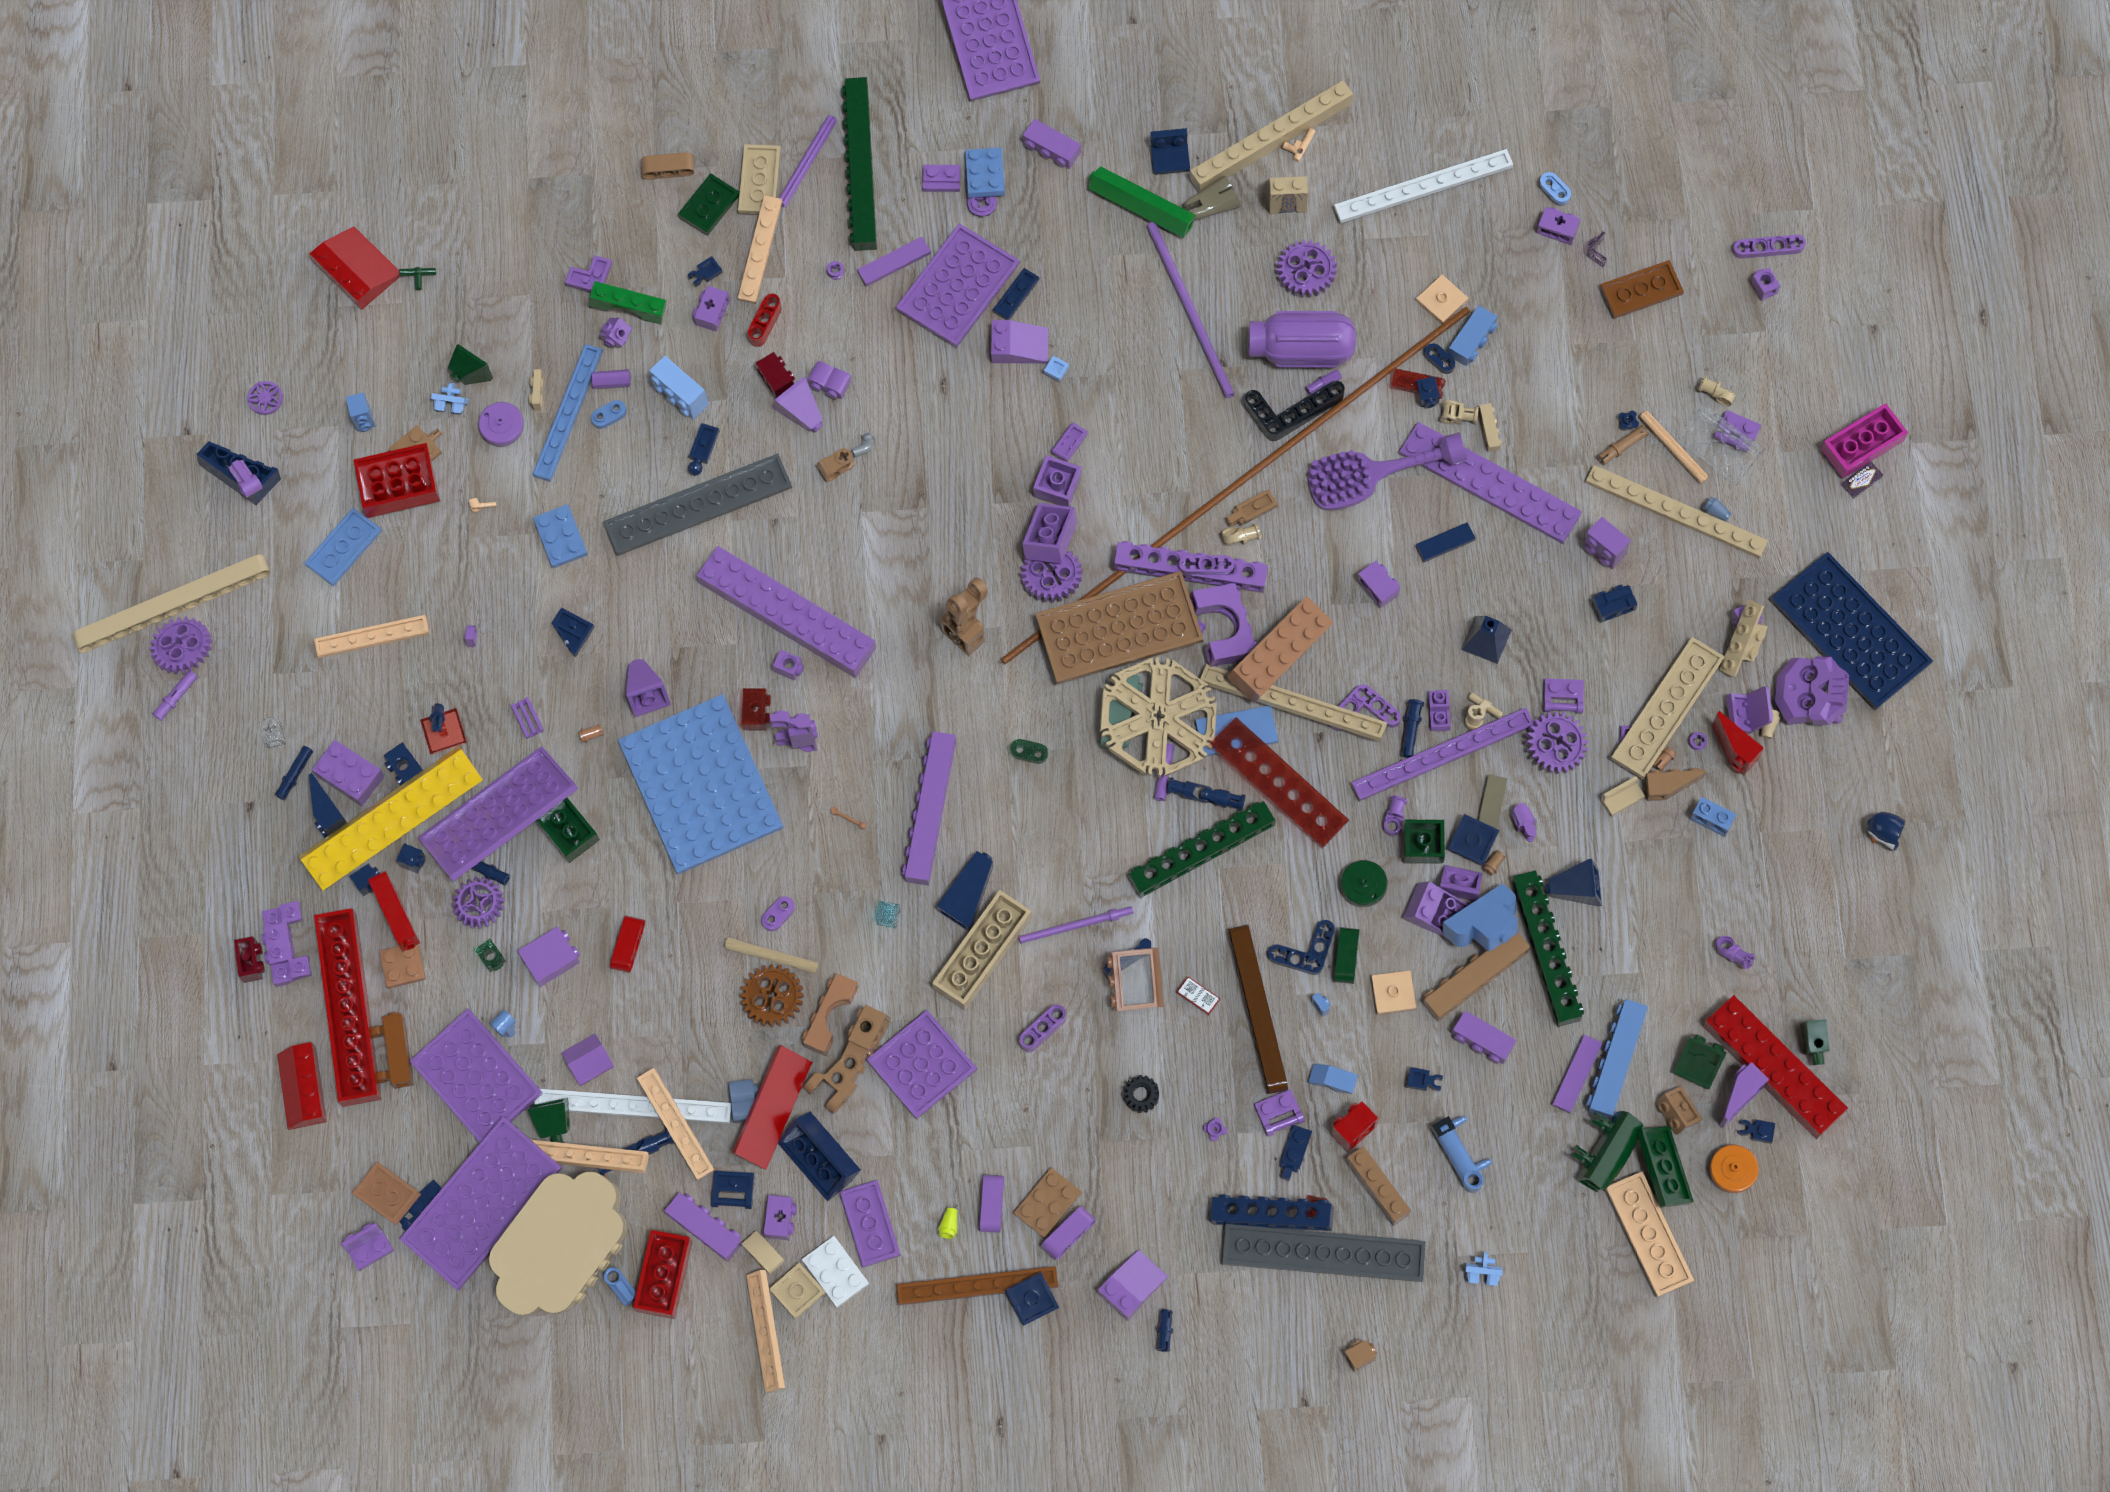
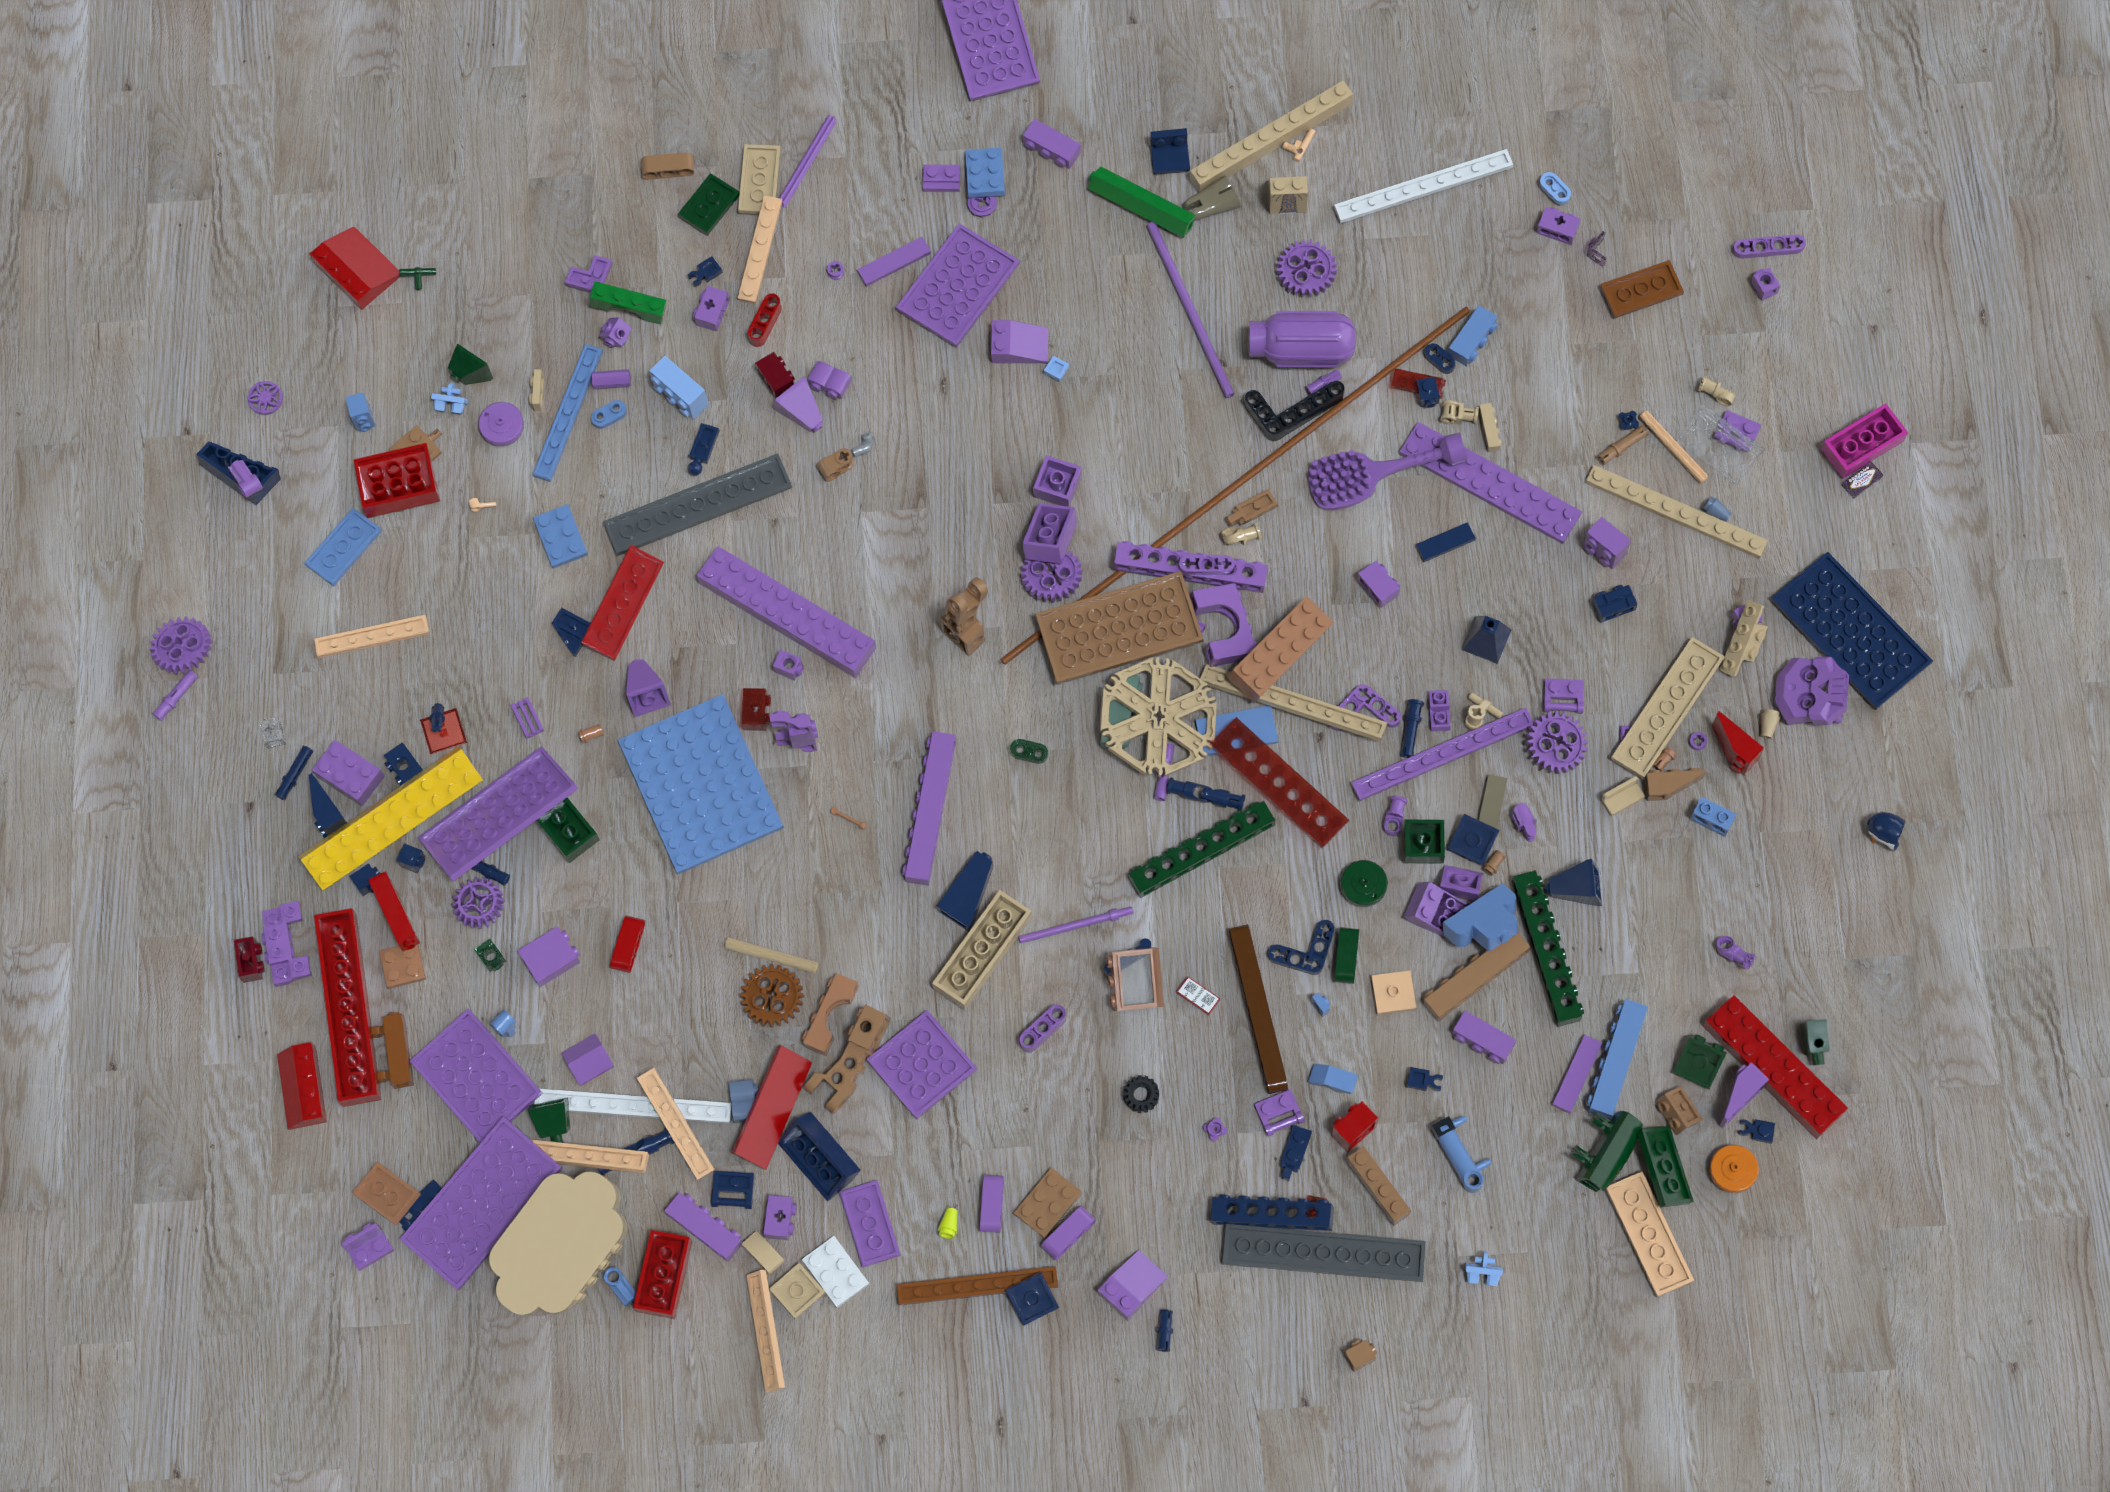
tan beam [72,554,271,653] -> none
medium lavender tile [465,625,477,647] -> none
medium lavender plate [762,897,795,931] -> none
dark green brick [842,77,877,251] -> none
clear light blue brick [876,900,900,929] -> none
dark blue tile [993,268,1040,320] -> none
medium lavender plate [1052,422,1088,462] -> none
light nougat plate [1416,275,1469,324] -> none
medium lavender bracket [1727,686,1773,734] -> none
none -> red tile [580,545,664,661]

